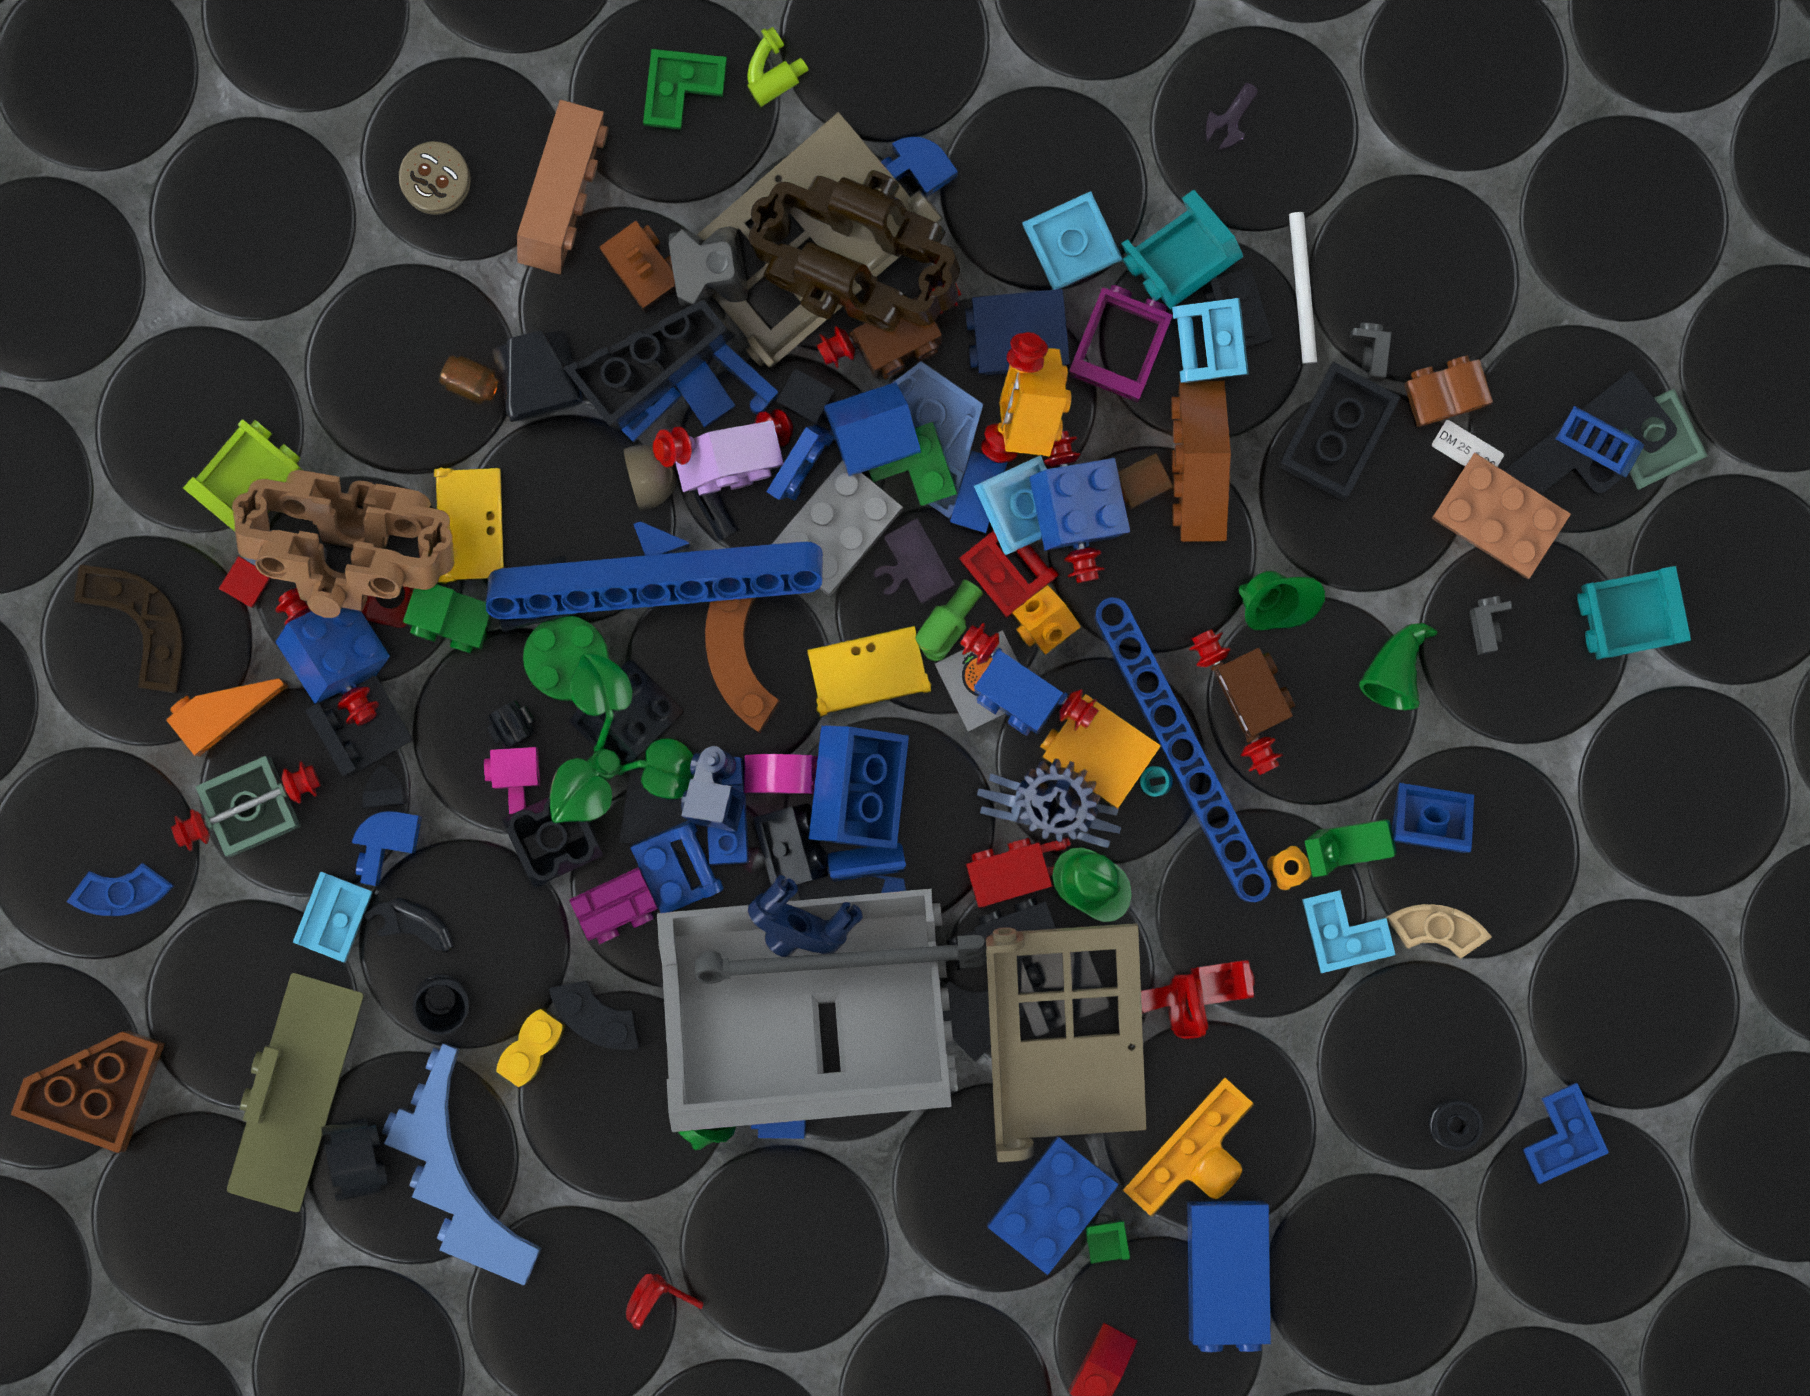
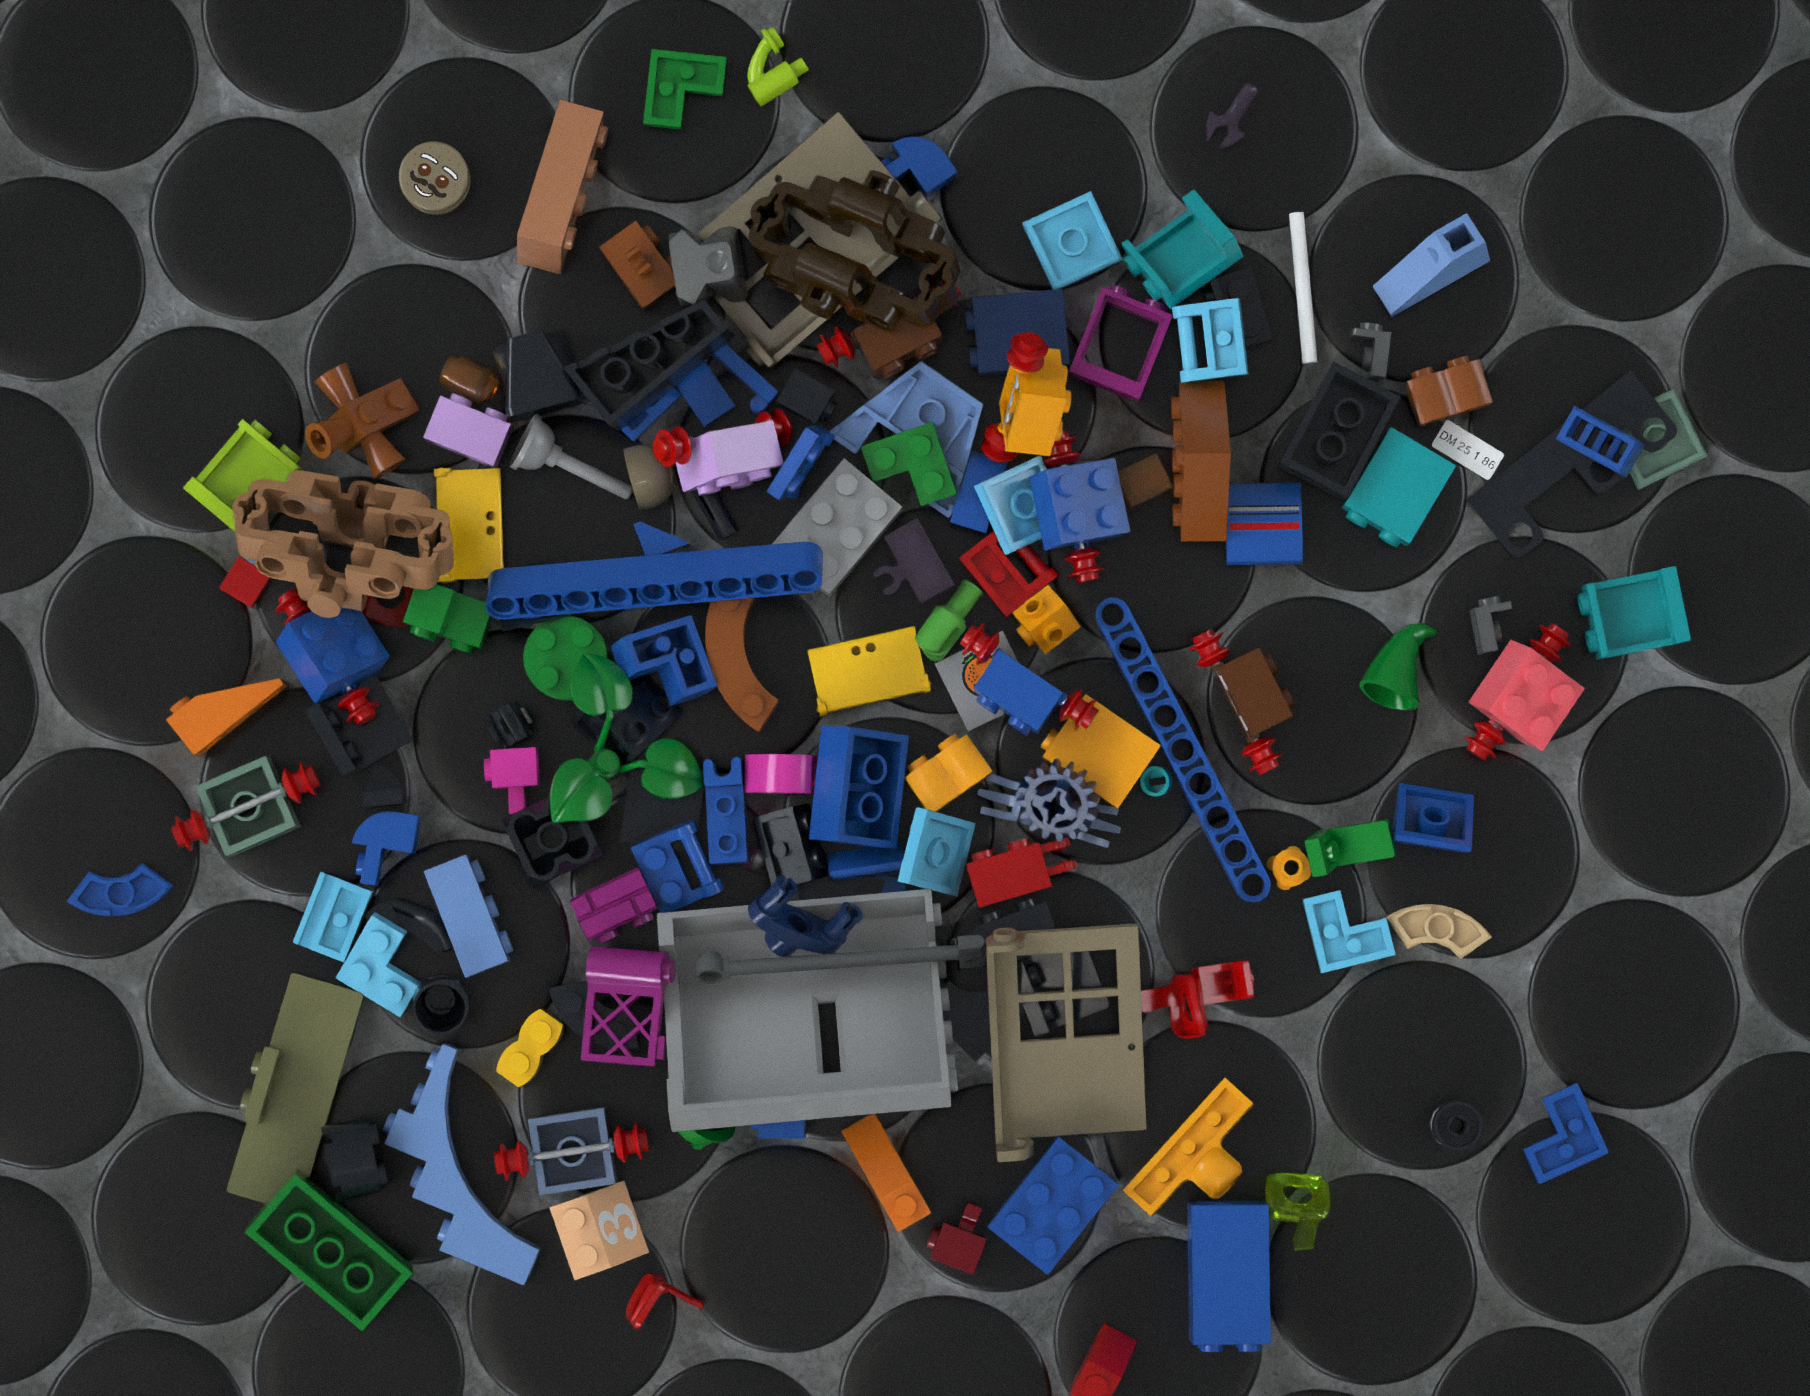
dark orange brick [11,1031,165,1153] -> none
dark brown plate [74,564,184,693] -> none
brick [681,746,746,832] -> none
blue slope [824,382,921,476] -> none
green piece [1052,847,1132,922] -> none
green panel [1085,1219,1130,1264] -> none
green piece [1239,571,1325,630] -> none
nougat brick [1432,452,1571,580] -> none
none -> green brick [245,1168,413,1331]
none -> dark orange brick [305,363,420,480]
none -> medium azure plate [336,912,421,1017]
none -> lavender brick [423,393,513,468]
none -> medium blue brick [424,854,514,978]
none -> sand blue brick [494,1106,649,1196]
none -> light grey piece [509,414,633,499]
none -> light nougat slope [550,1180,649,1280]
none -> magenta piece [581,946,676,1067]
none -> blue brick [611,615,717,706]
none -> orange slope [841,1114,931,1232]
none -> medium azure plate [898,807,976,897]
none -> light orange brick [904,733,993,812]
none -> dark red brick [926,1201,987,1275]
none -> blue slope [1225,483,1303,565]
none -> clear neon green piece [1265,1173,1330,1251]
none -> teal panel [1341,427,1456,548]
none -> medium blue slope [1373,213,1490,317]
none -> coral brick [1464,623,1585,761]

